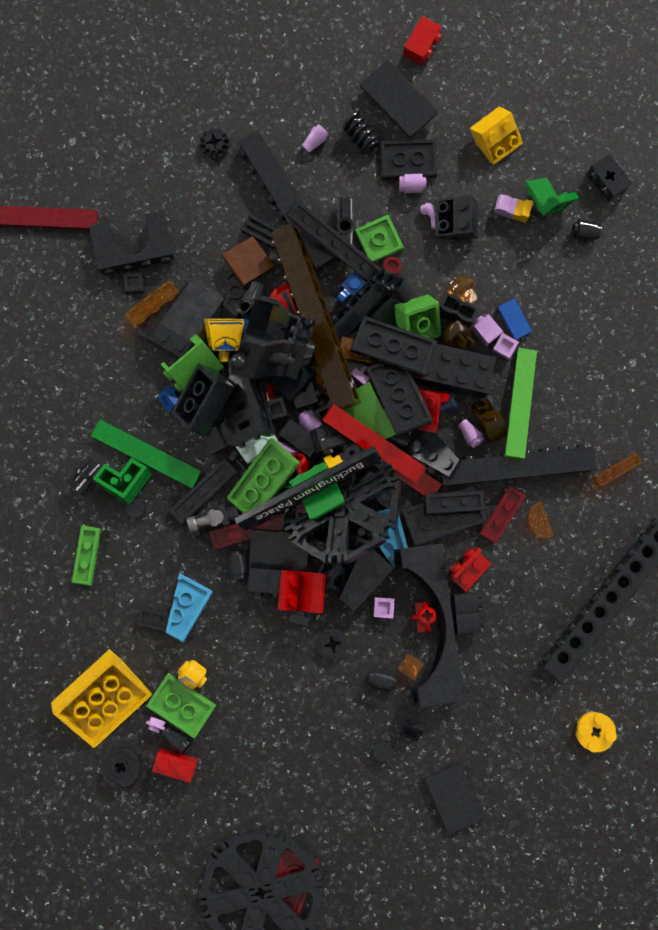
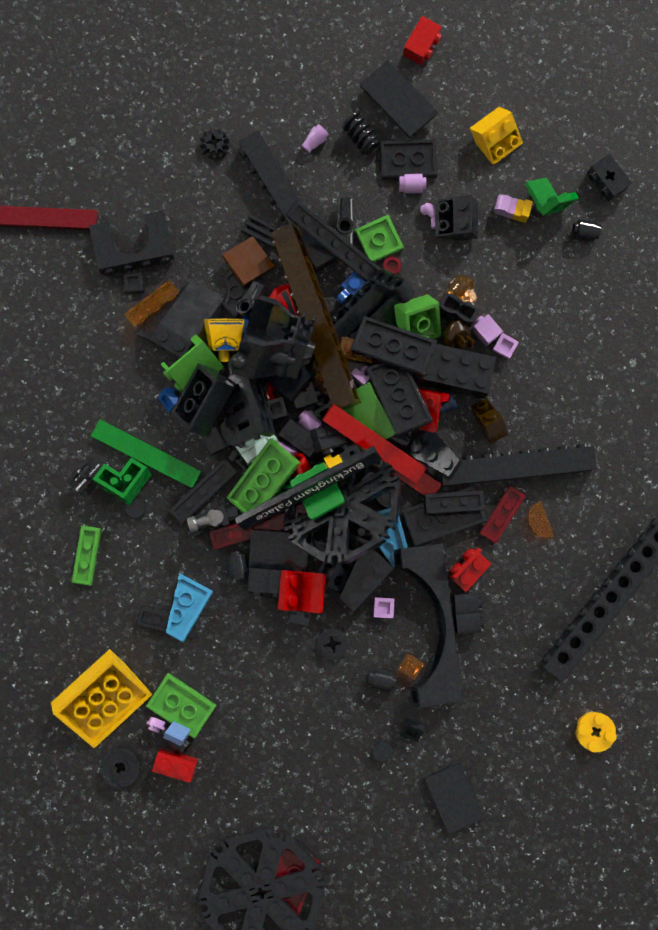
yellow head [177,660,207,689] -> none
red piece [411,602,436,633] -> none
lavender cone [458,419,485,448] -> none
blue tile [497,298,532,340] -> none
bright green tile [504,348,537,460] -> none
clear orange piece [593,453,642,487] -> none
none -> medium blue tile [163,721,191,746]

